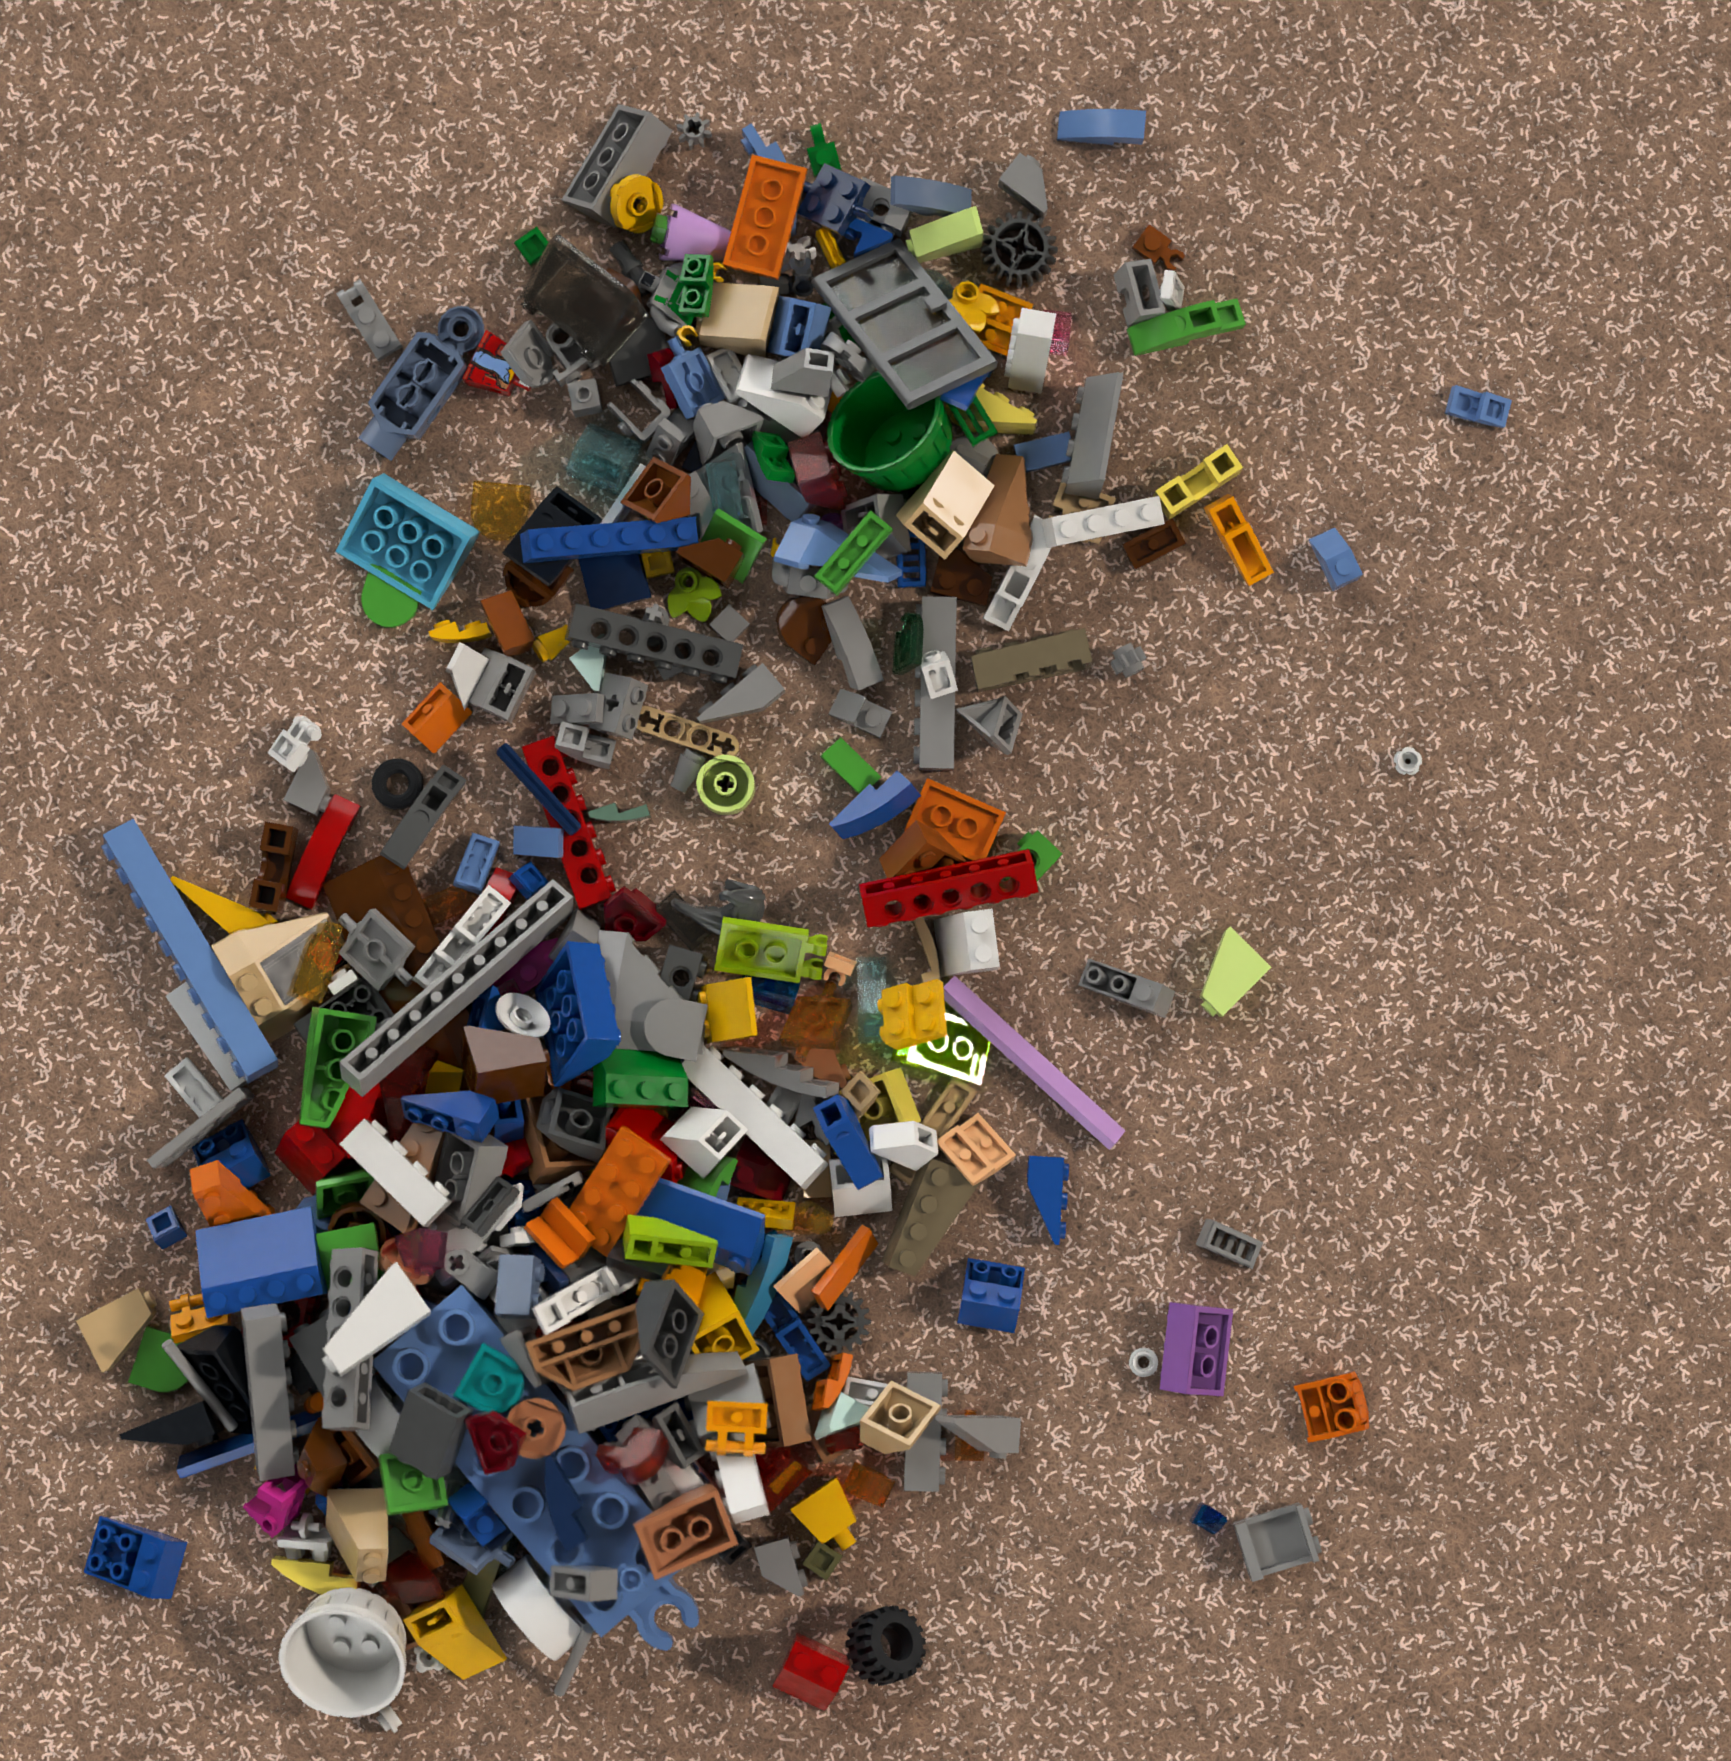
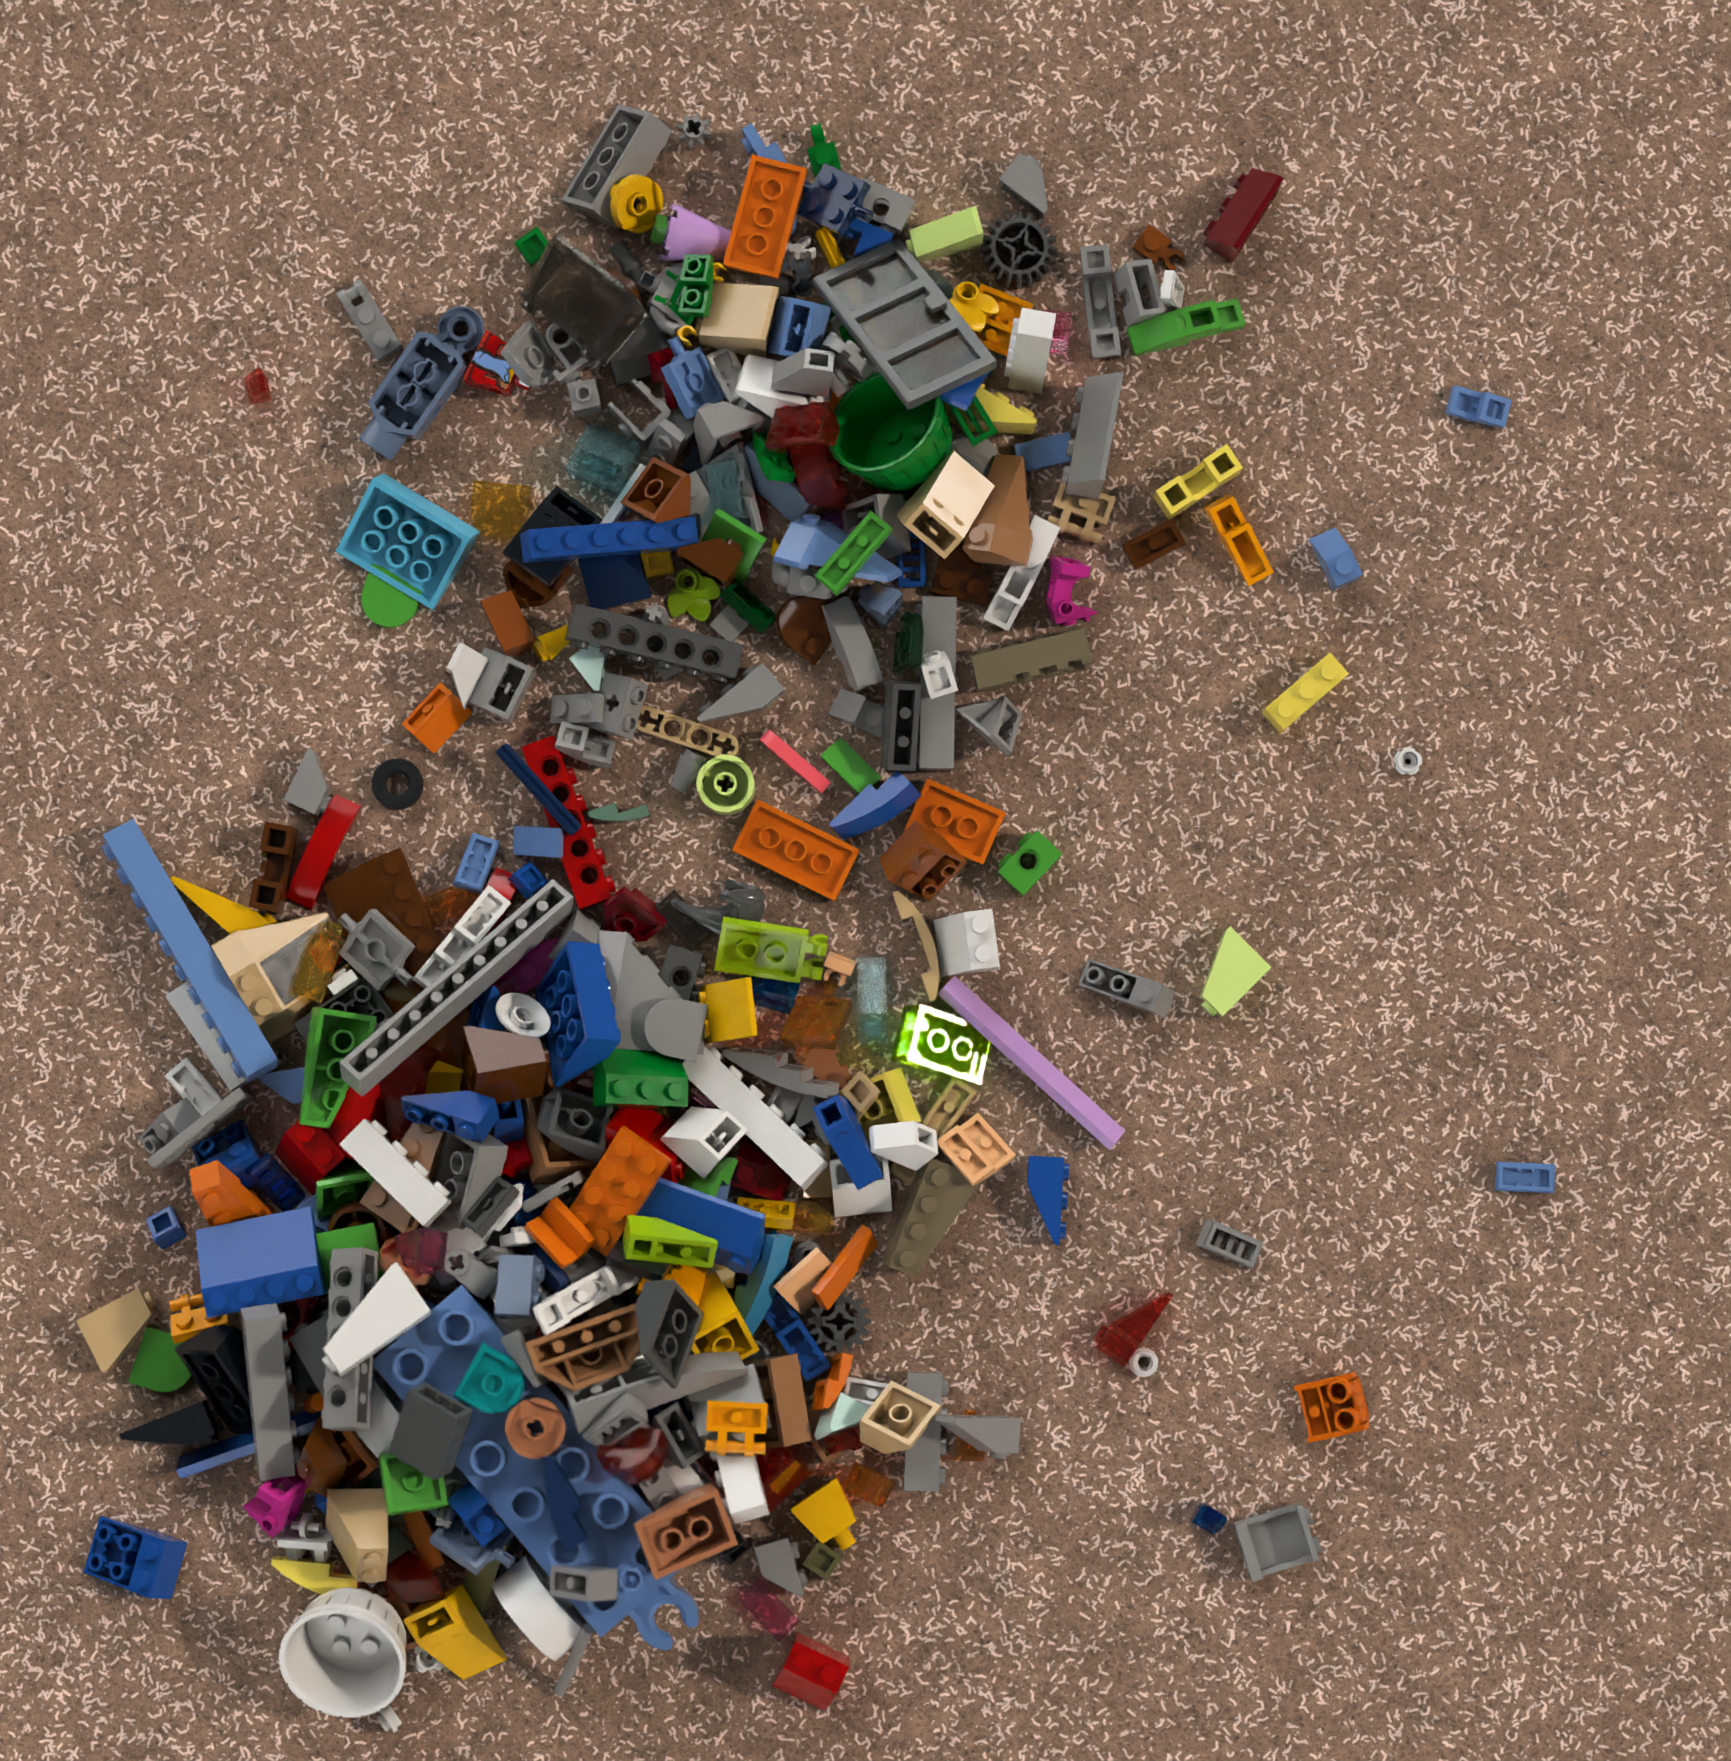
light grey bar [162,1339,238,1432] -> none
white plate [267,716,322,772] -> none
dark grey slope [380,764,467,870] -> none
yellow slope [428,620,493,643] -> none
dark red plate [464,1410,527,1475] -> none
black tyre [845,1605,926,1686] -> none
red brick [859,849,1039,928] -> none
yellow plate [877,979,947,1050] -> none
sand blue slope [890,175,972,217] -> none
blue slope [957,1258,1025,1333] -> none
white brick [1041,496,1165,548] -> none
medium blue slope [1057,109,1146,145] -> none
light grey gear [1110,643,1147,678] -> none
medium lavender slope [1160,1302,1233,1396] -> none
none -> light grey slope [138,1097,201,1155]
none -> clear red slope [245,367,272,405]
none -> clear blue slope [245,1152,306,1212]
none -> medium blue slope [259,1067,305,1105]
none -> light grey slope [583,1392,648,1451]
none -> dark green plate [719,580,777,634]
none -> orange plate [732,799,860,902]
none -> clear pink plate [738,1578,800,1642]
none -> coral beam [759,729,831,794]
none -> clear red slope [765,401,840,454]
none -> sand blue slope [857,581,903,628]
none -> dark grey brick [880,680,921,771]
none -> dark pink tile [1045,555,1097,627]
none -> light grey slope [1080,244,1121,359]
none -> clear red slope [1093,1291,1173,1367]
none -> dark red slope [1203,168,1284,263]
none -> light yellow arch [1262,653,1349,734]
none -> medium blue plate [1495,1161,1555,1193]

